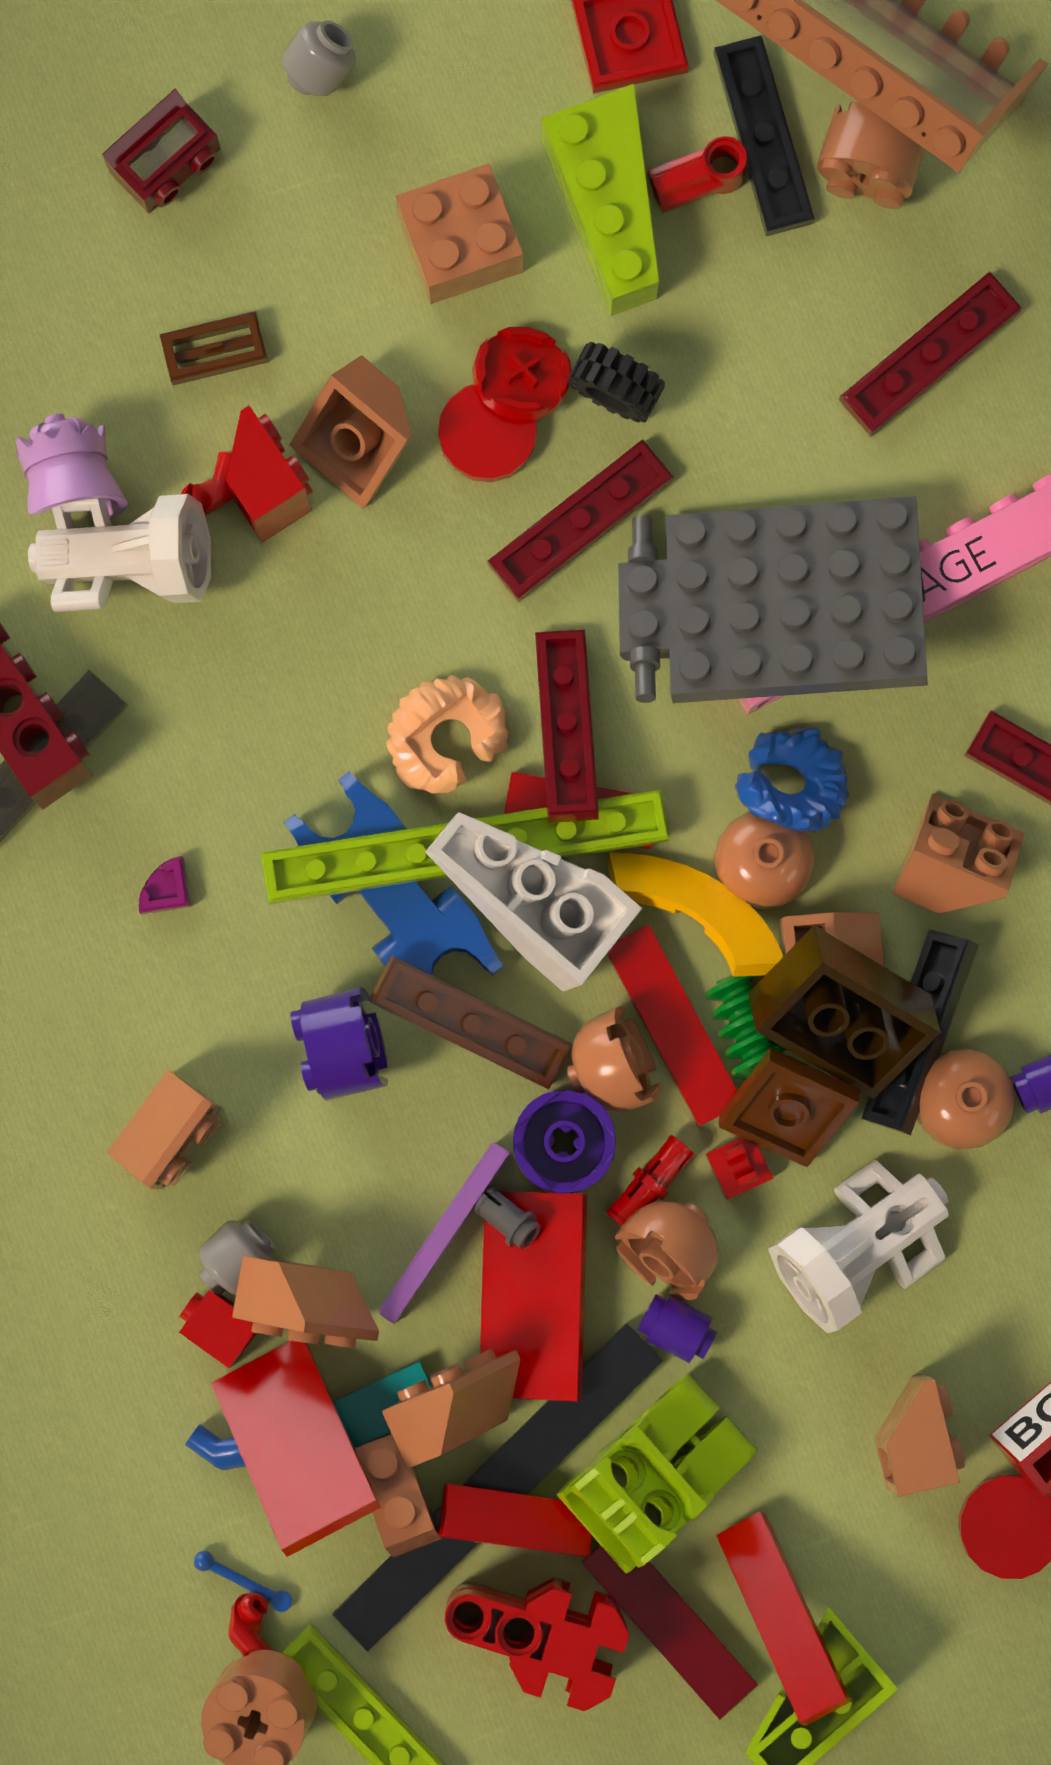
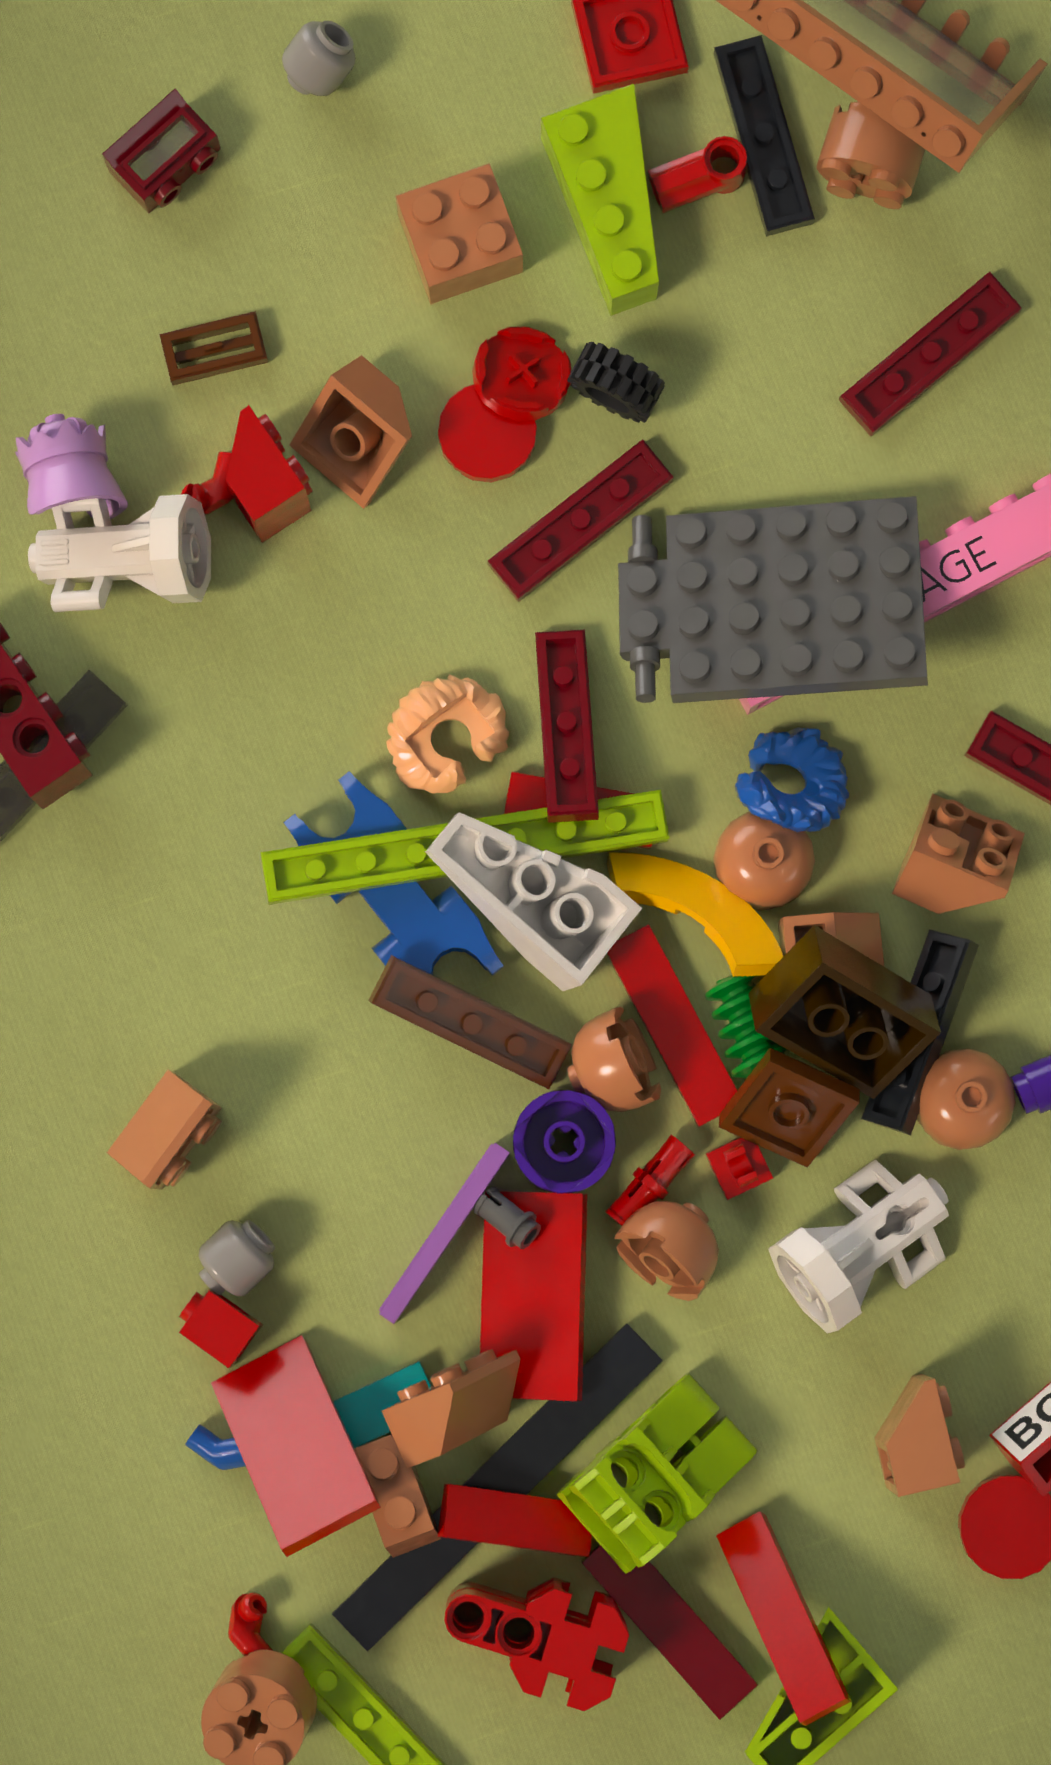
magenta tile [138,856,191,915] -> none
blue hinge [194,1551,292,1612] -> none
nougat slope [232,1256,379,1348] -> none
dark purple brick [290,987,388,1101] -> none
dark purple brick [637,1294,717,1363] -> none

